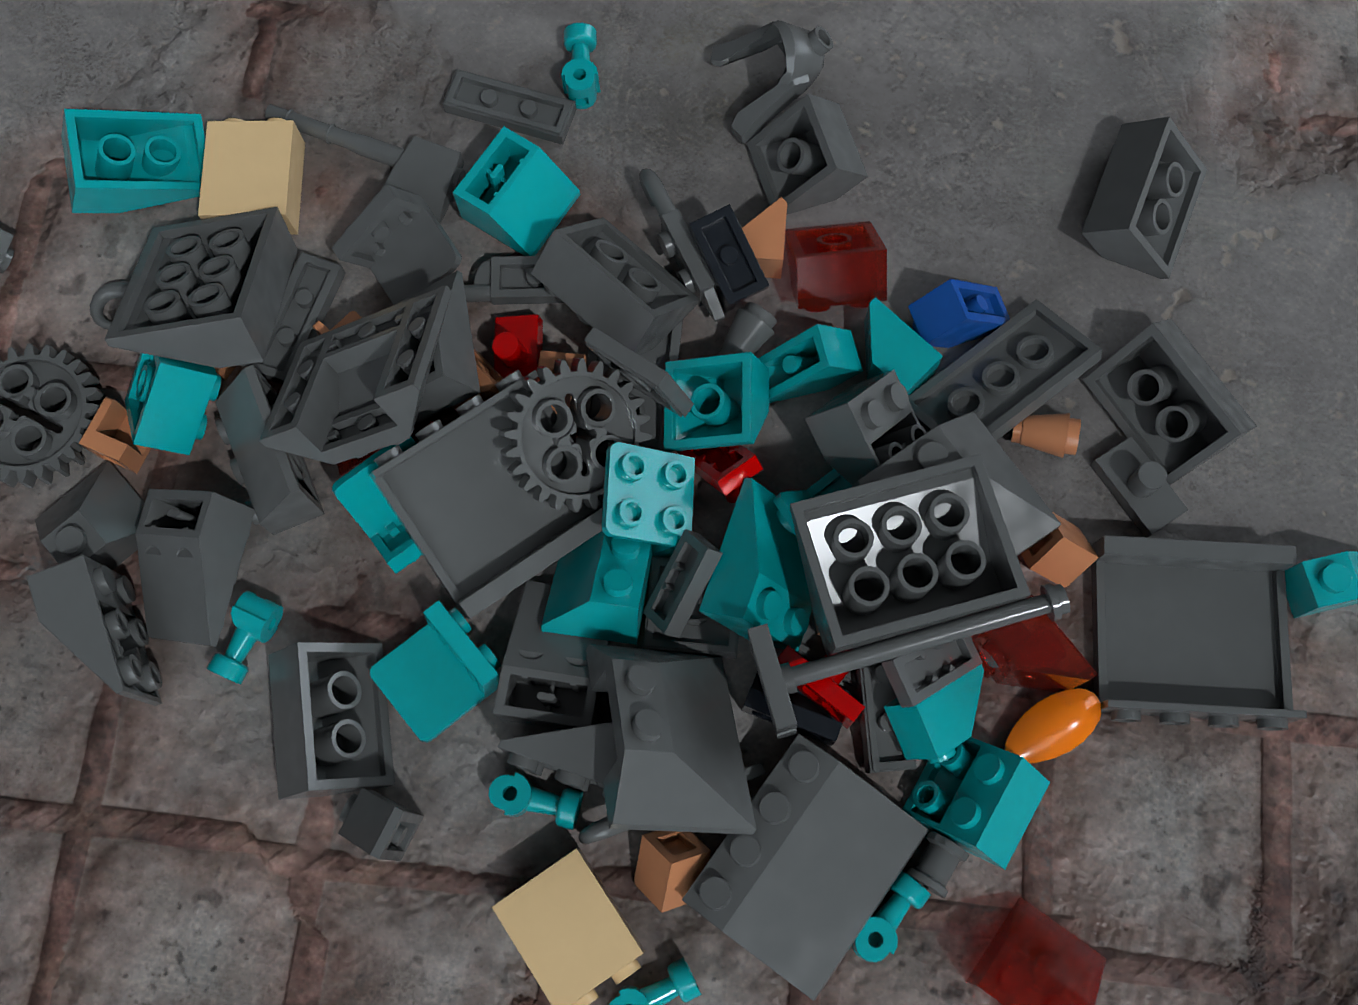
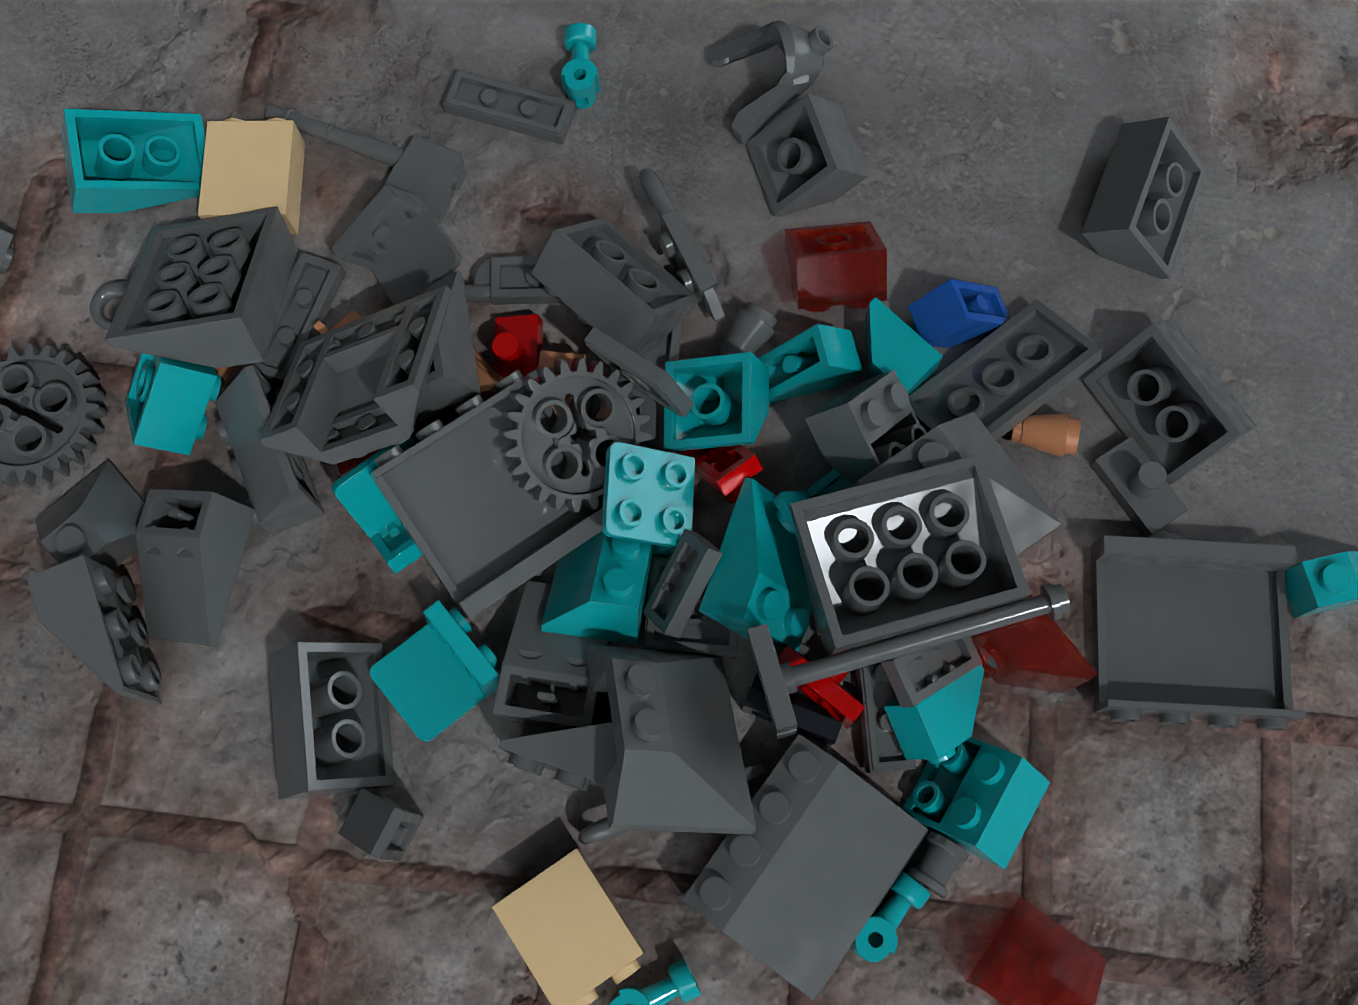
nougat panel [79,397,151,474] -> none
teal leg [206,591,283,685] -> none
teal slope [453,126,581,256] -> none
teal leg [488,772,583,830] -> none
nougat panel [634,831,711,913] -> none
black panel [688,204,770,312] -> none
nougat slope [742,197,787,279] -> none
orange arm [1004,688,1101,764] -> none
nougat panel [1021,512,1099,587] -> none

